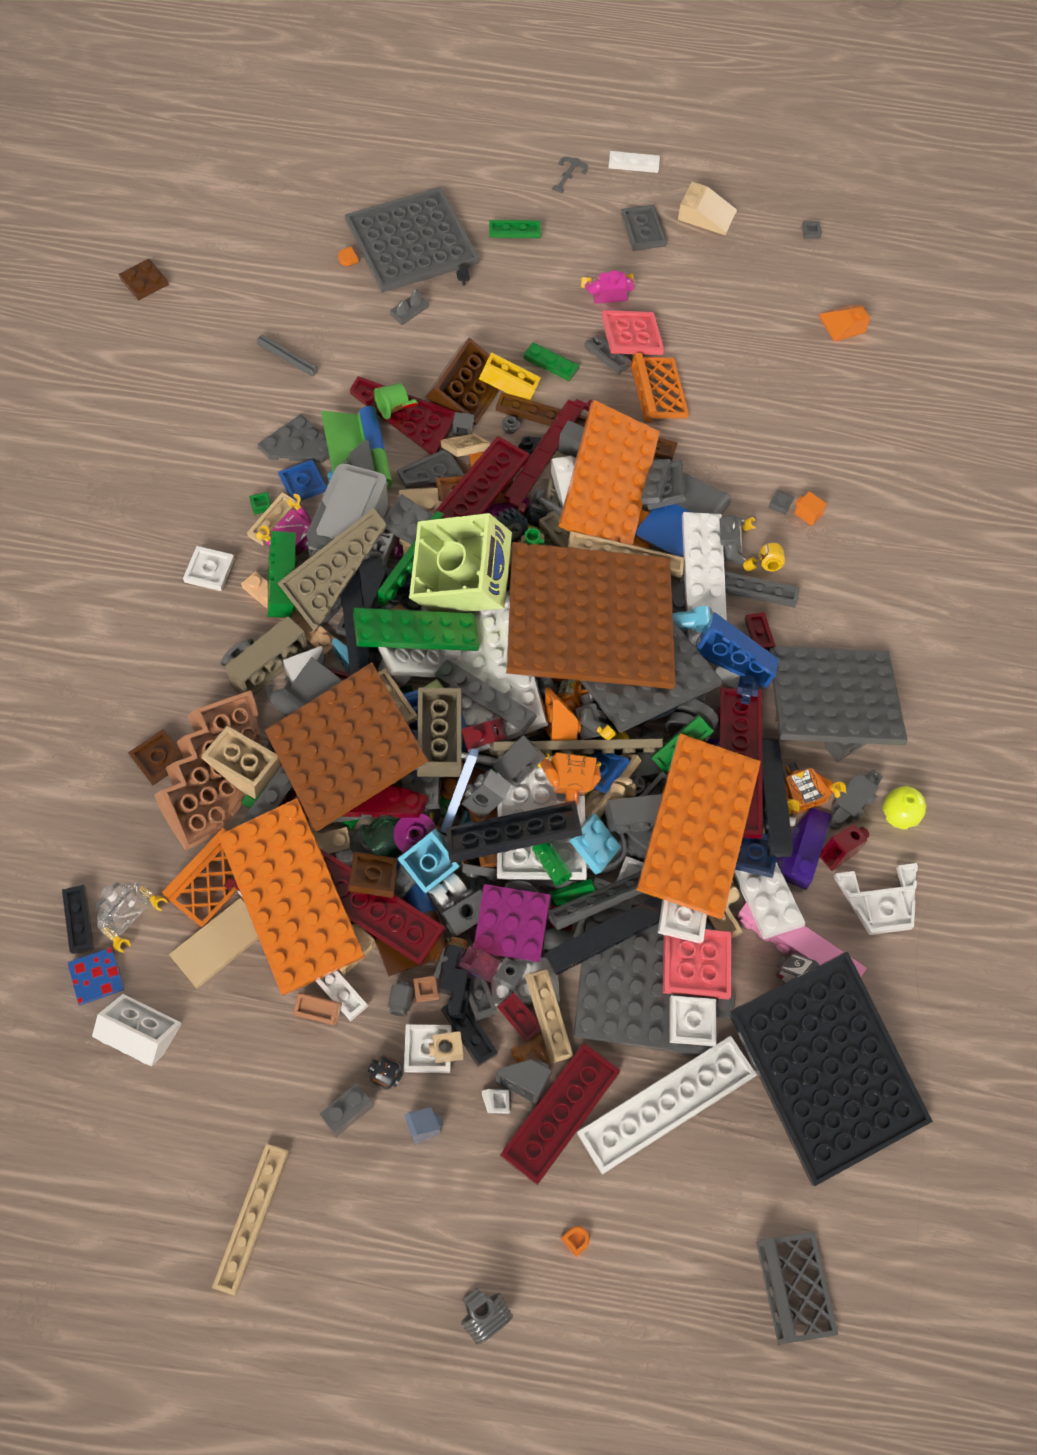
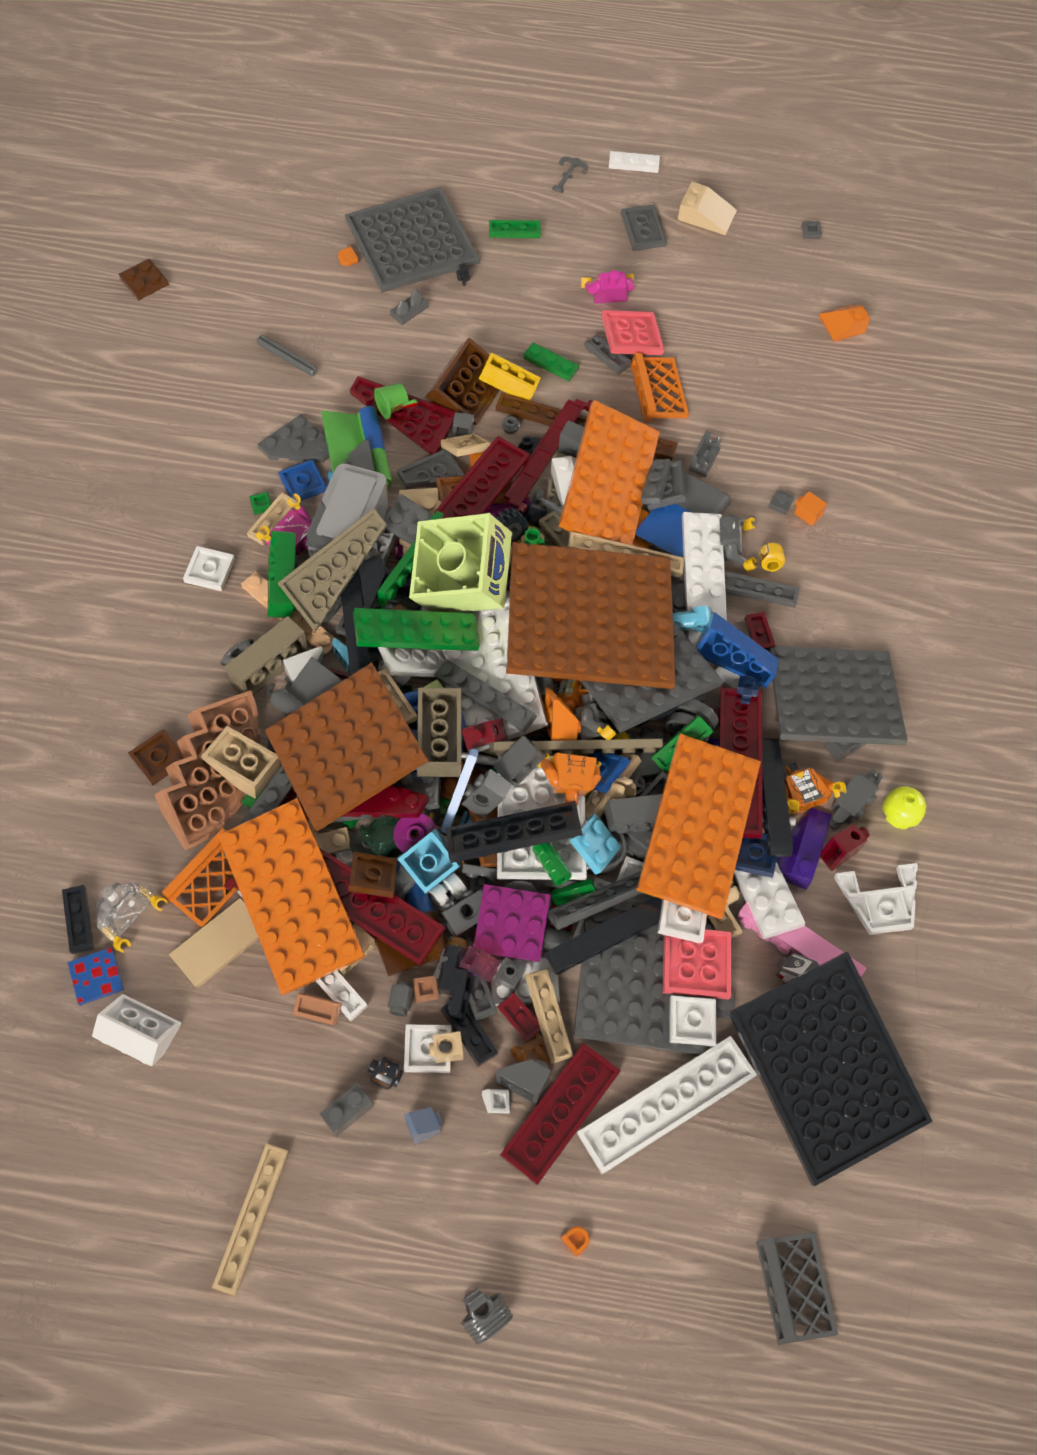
none -> dark grey hinge [689,431,721,477]

